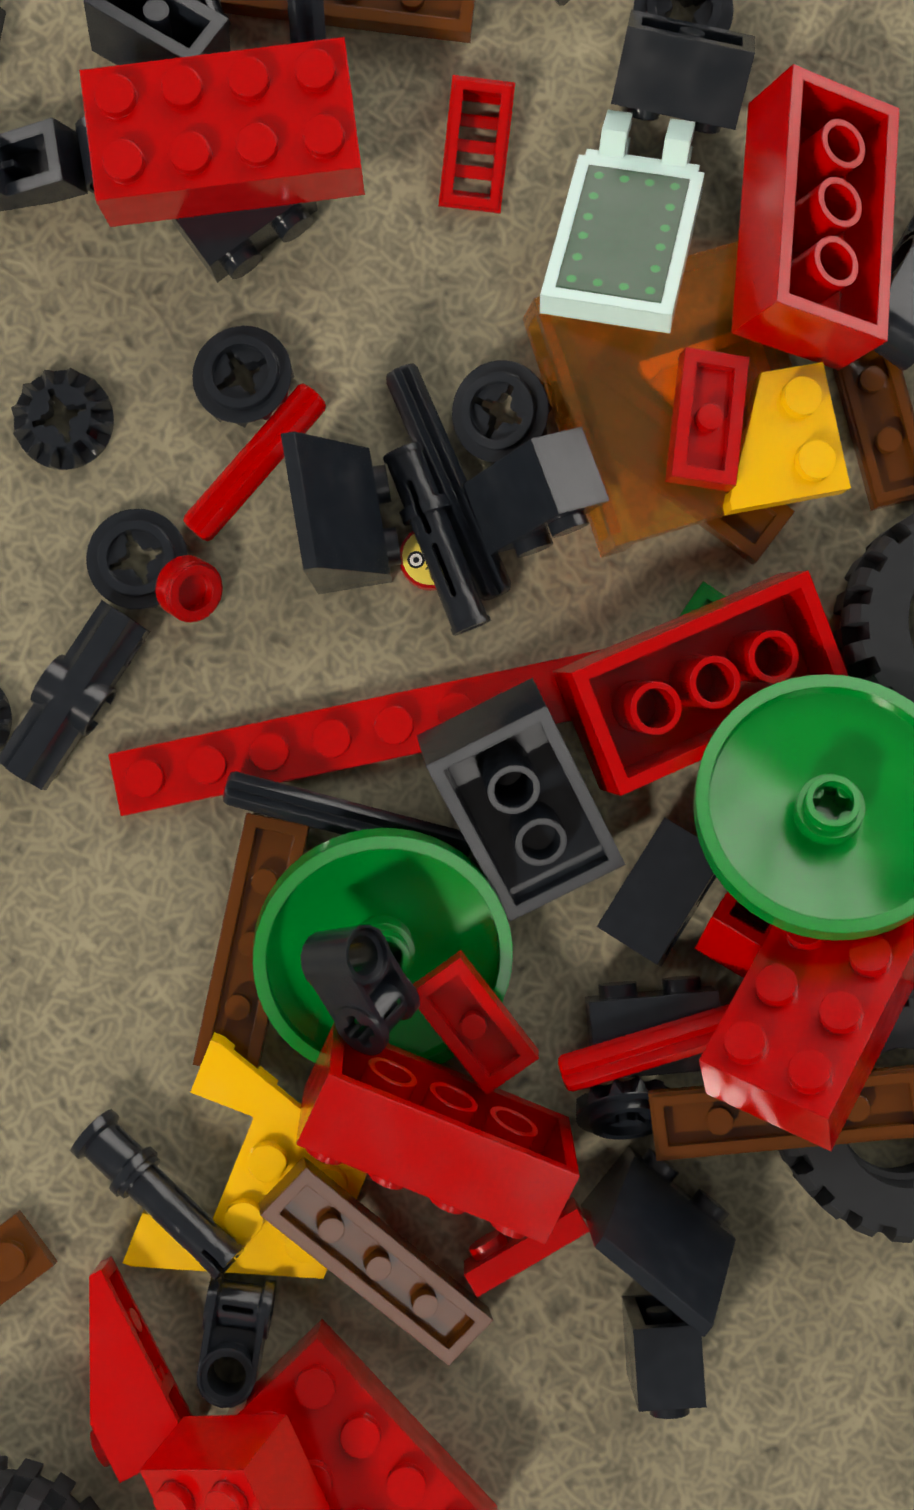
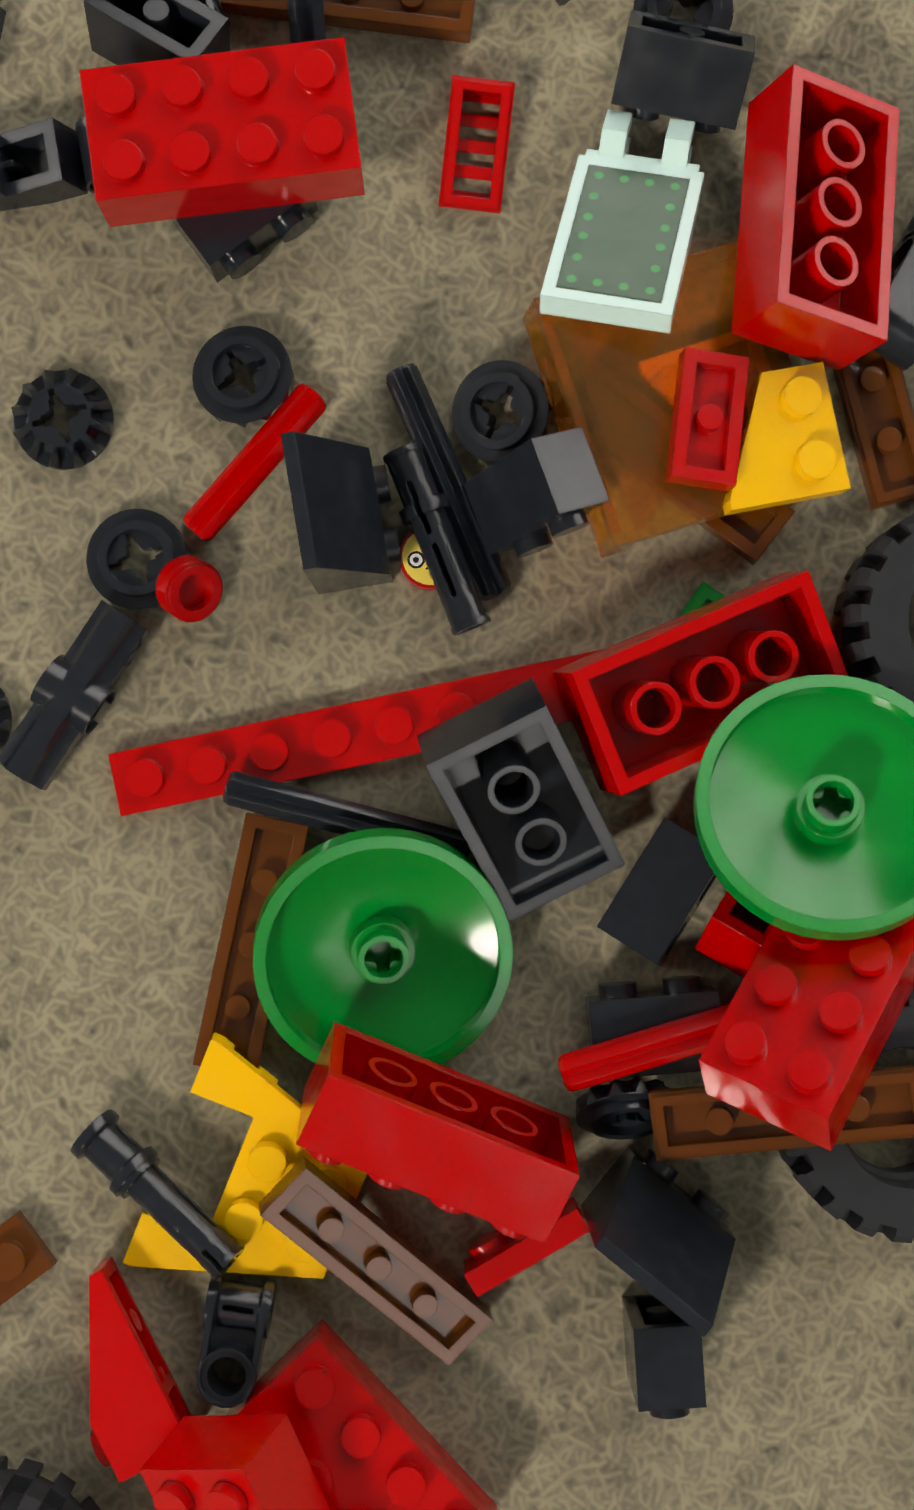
black piece [301,925,420,1056] -> none
red plate [413,950,539,1095] -> none

